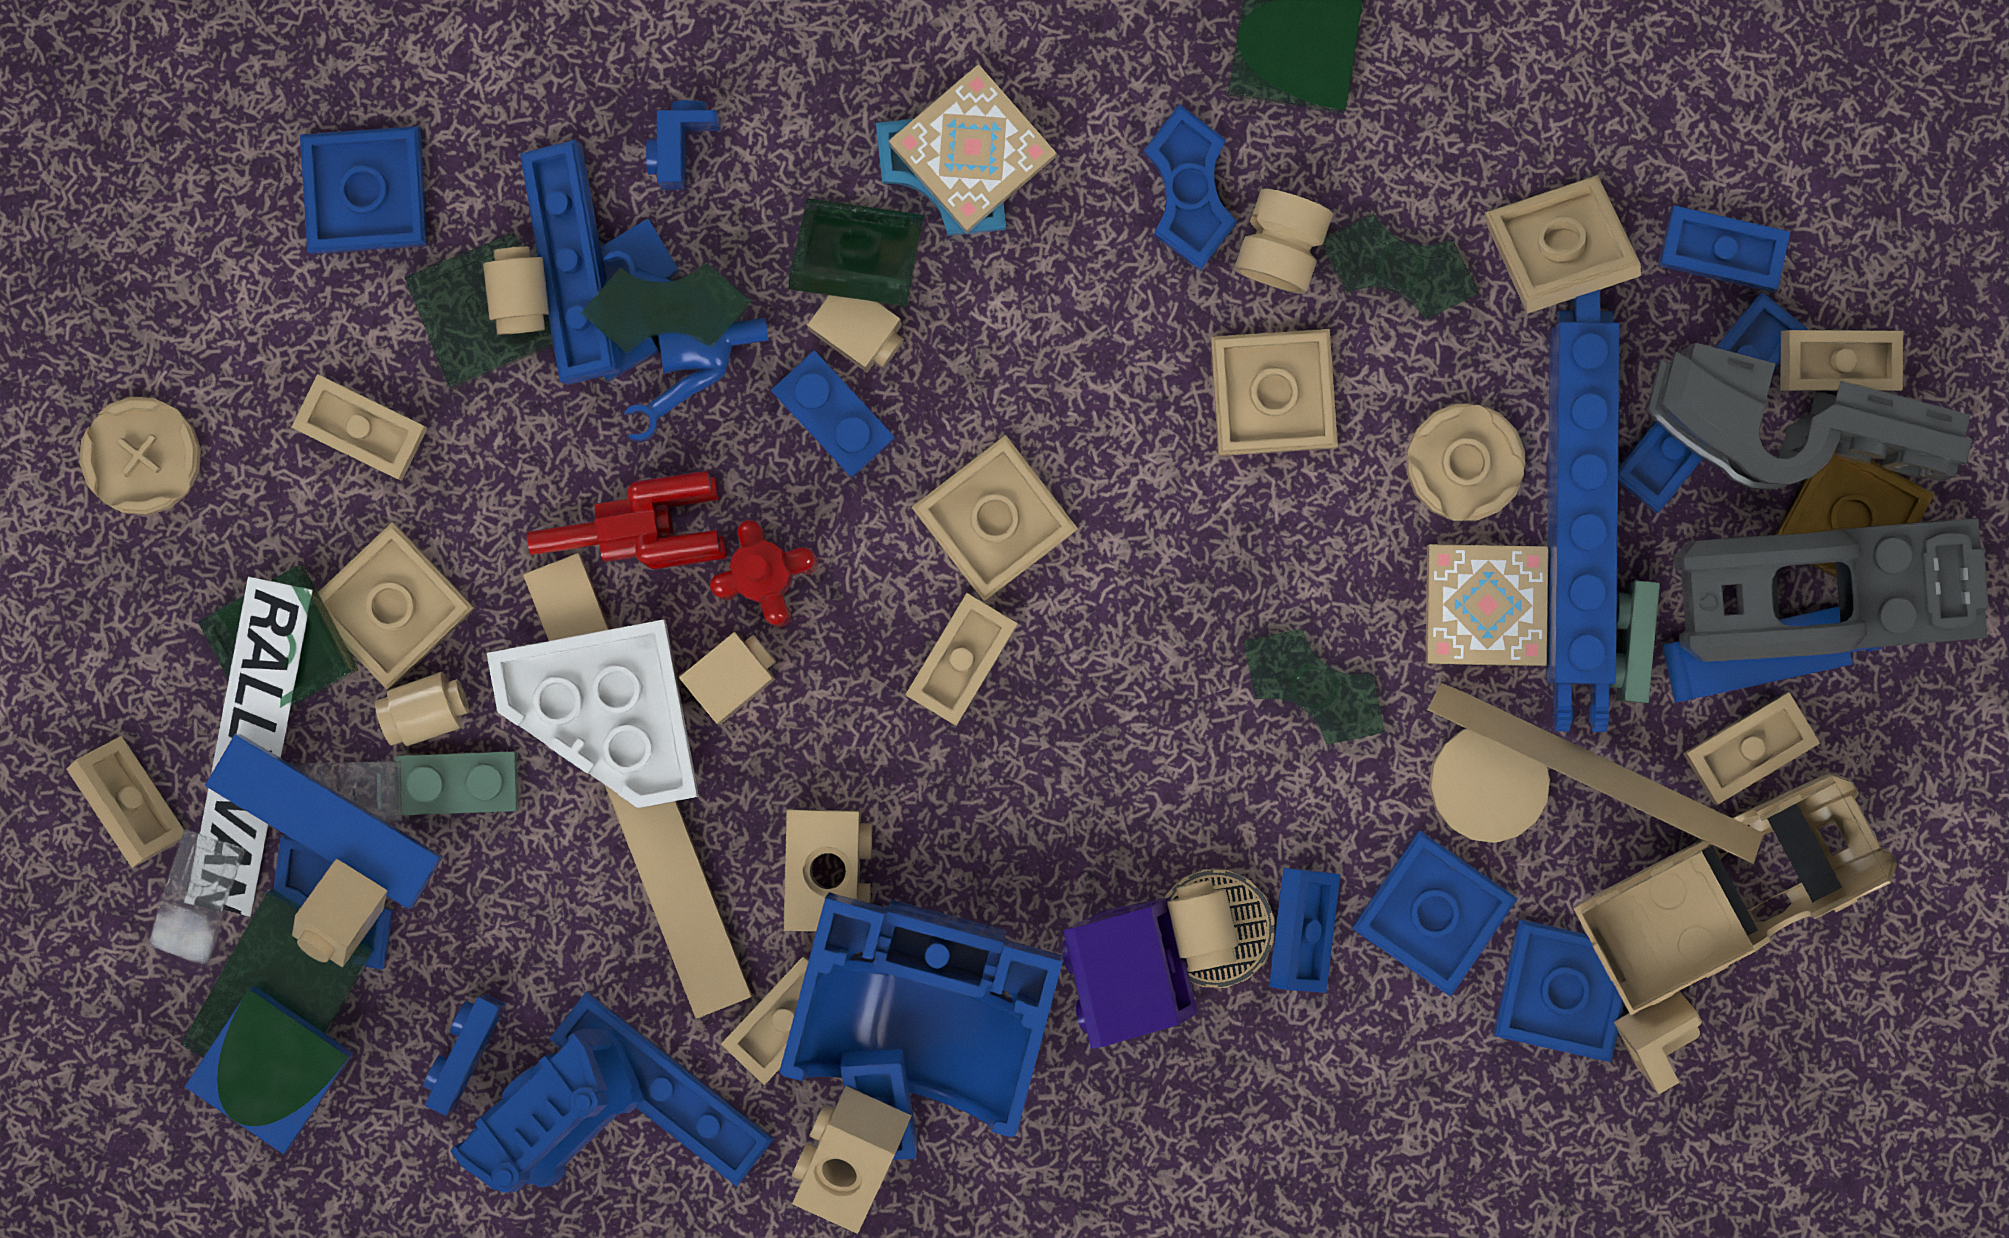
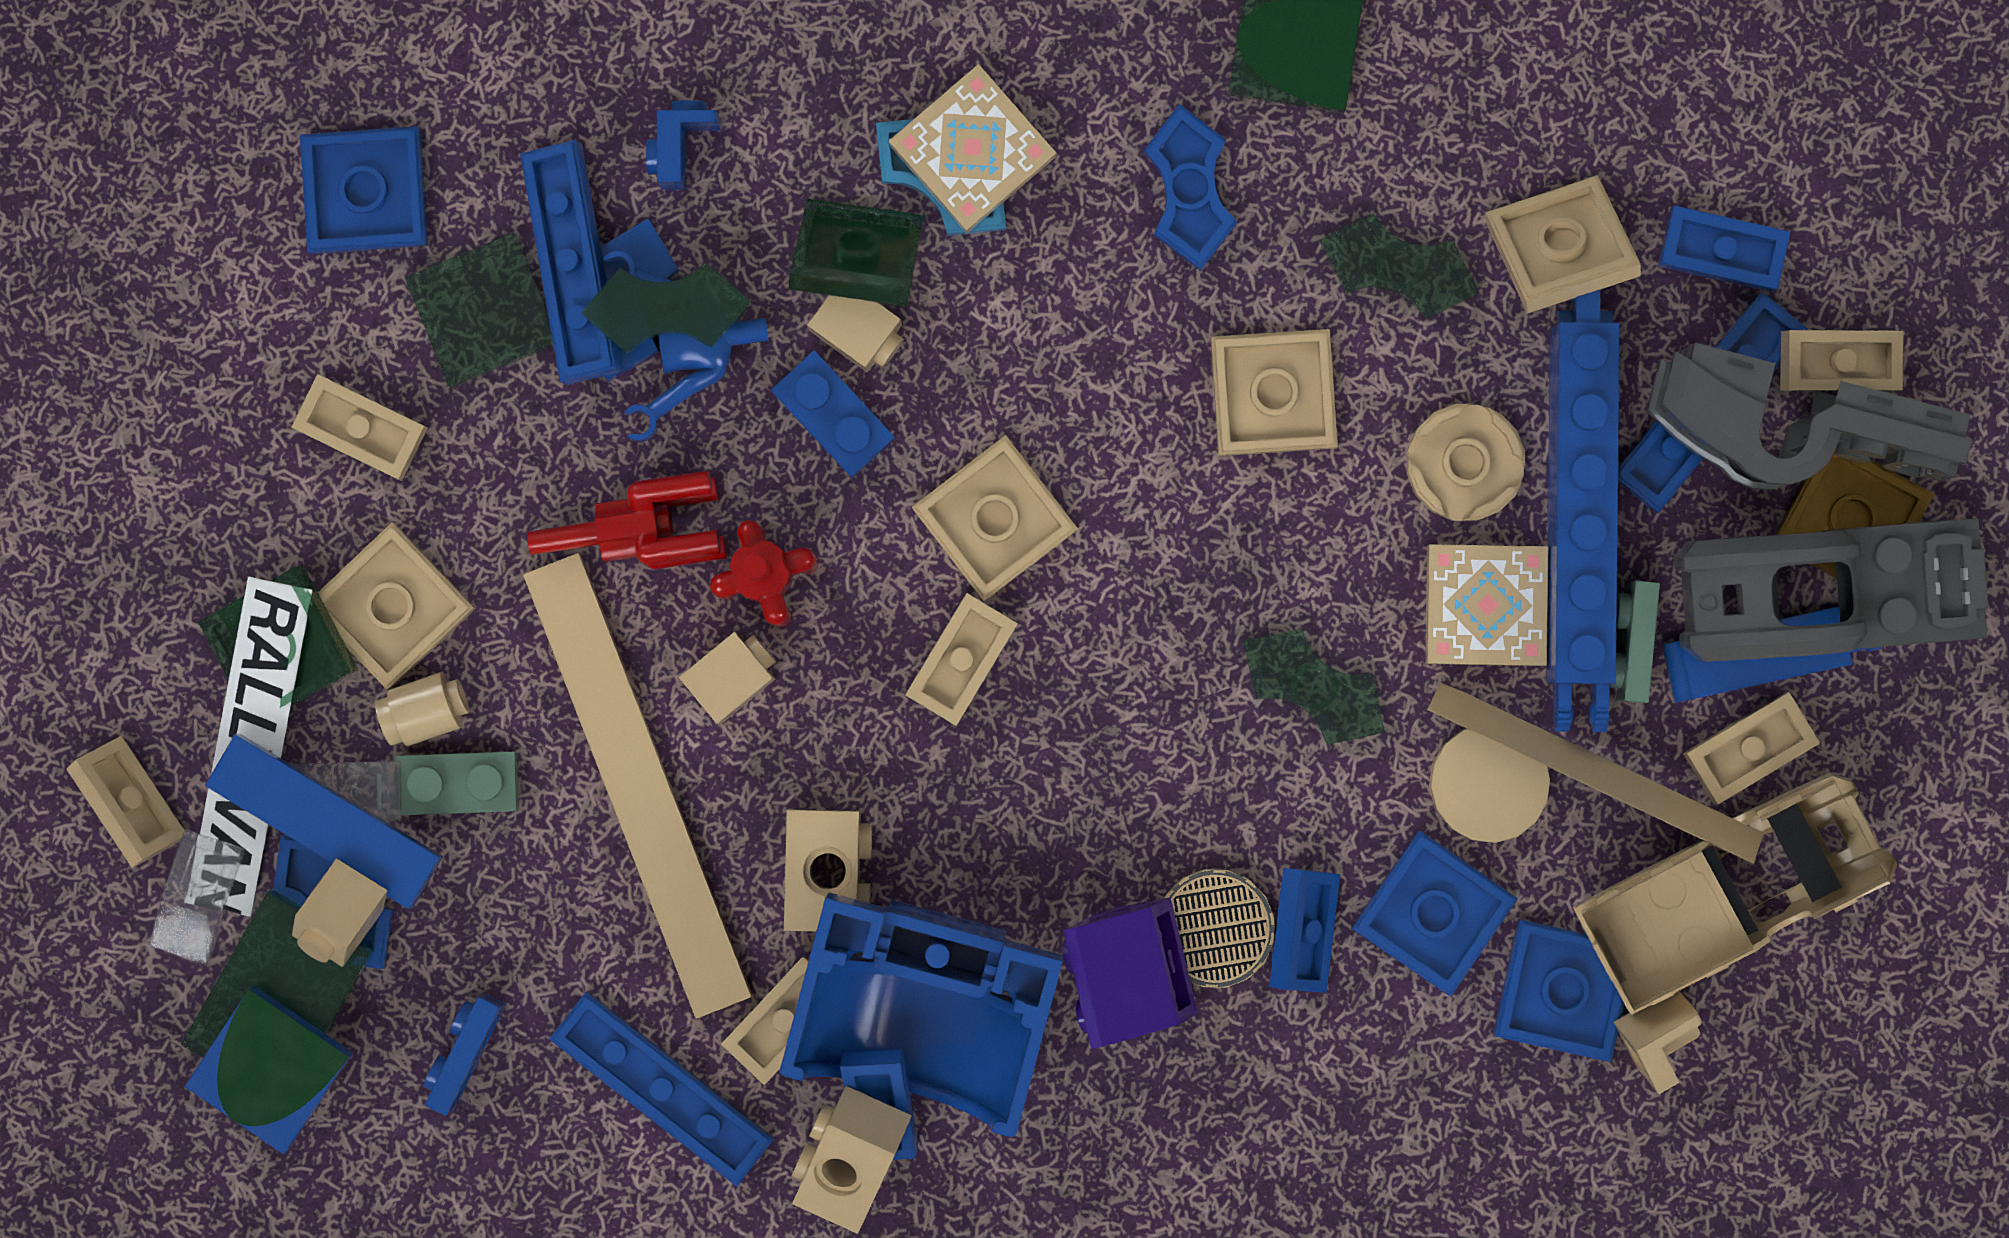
tan tile [79,397,201,515] -> none
blue piece [450,1028,643,1193] -> none
tan brick [483,246,549,335] -> none
white plate [487,620,699,808] -> none
tan brick [1167,880,1238,972] -> none
tan wheel [1234,189,1333,294] -> none

